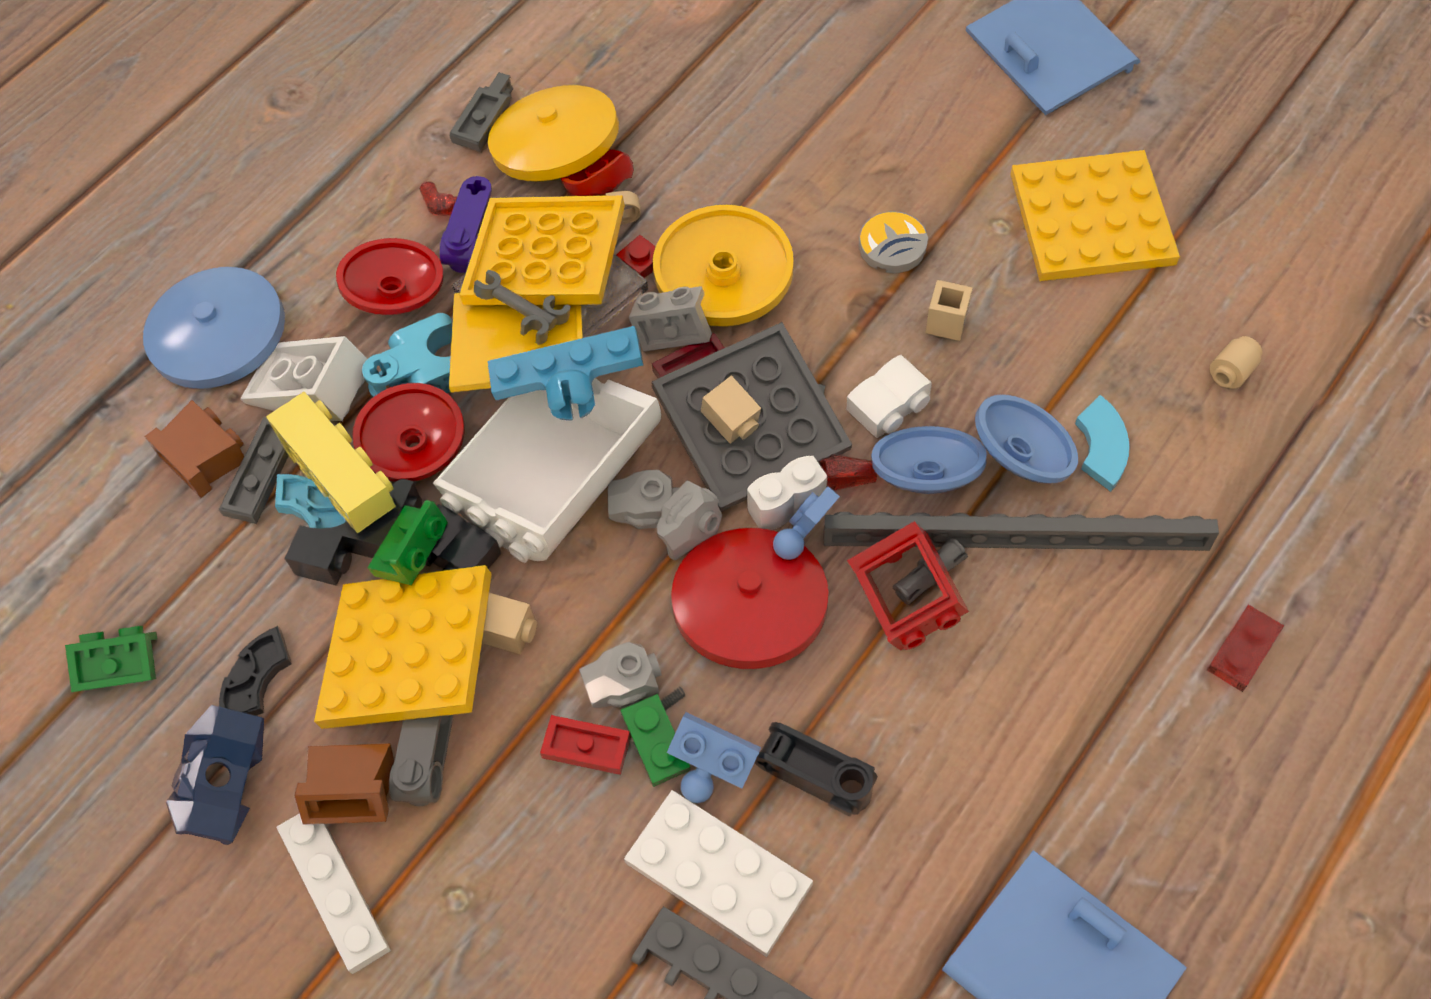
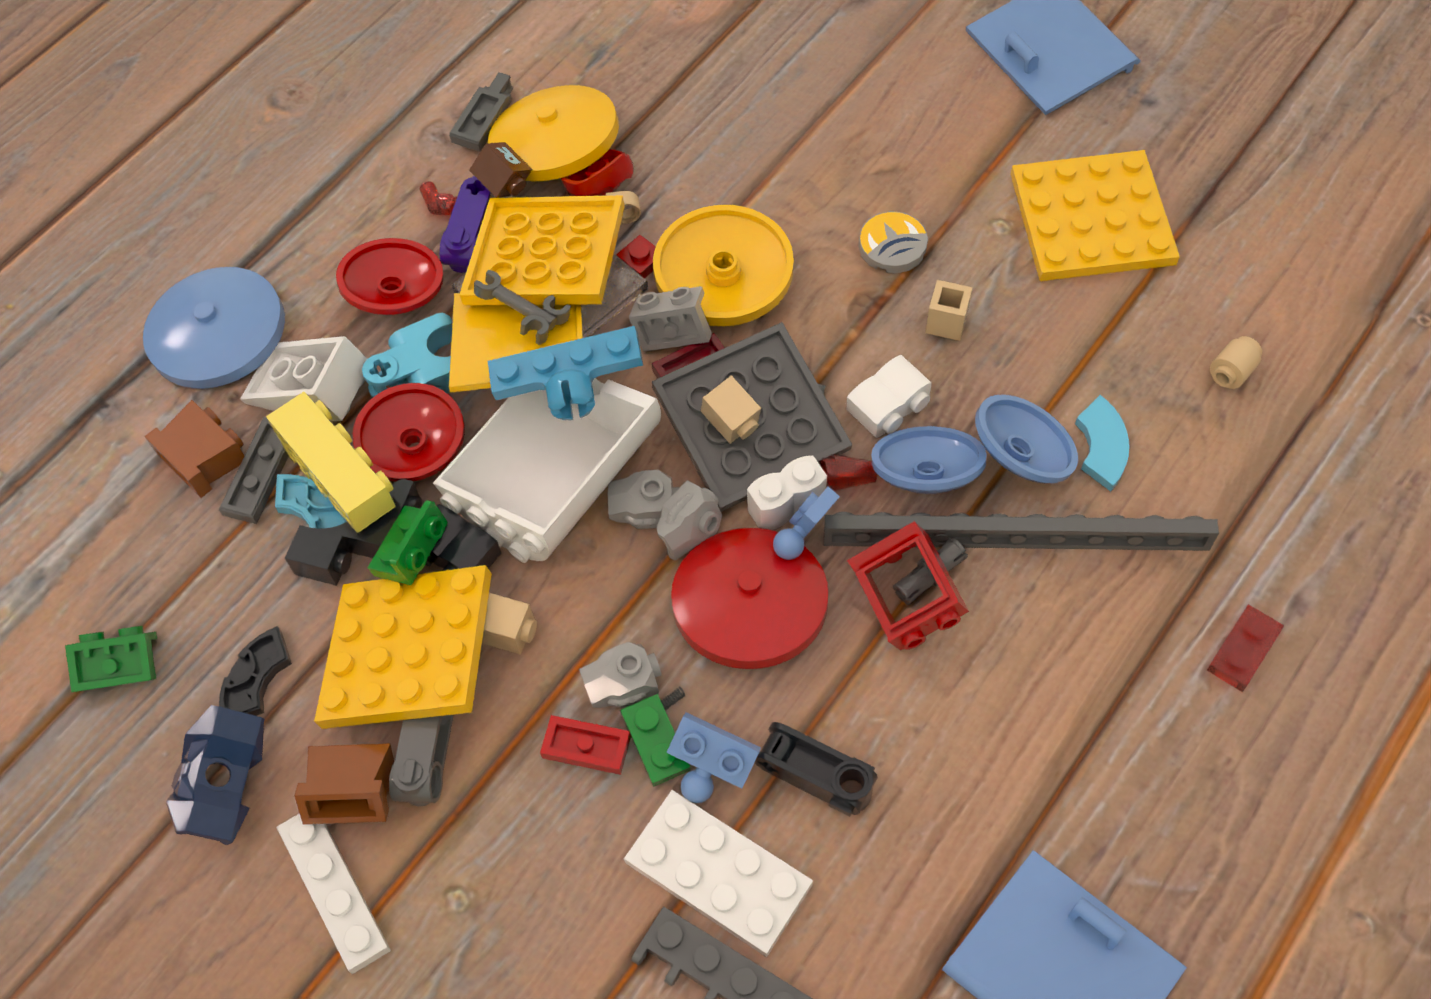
none -> reddish brown brick [469,142,533,198]

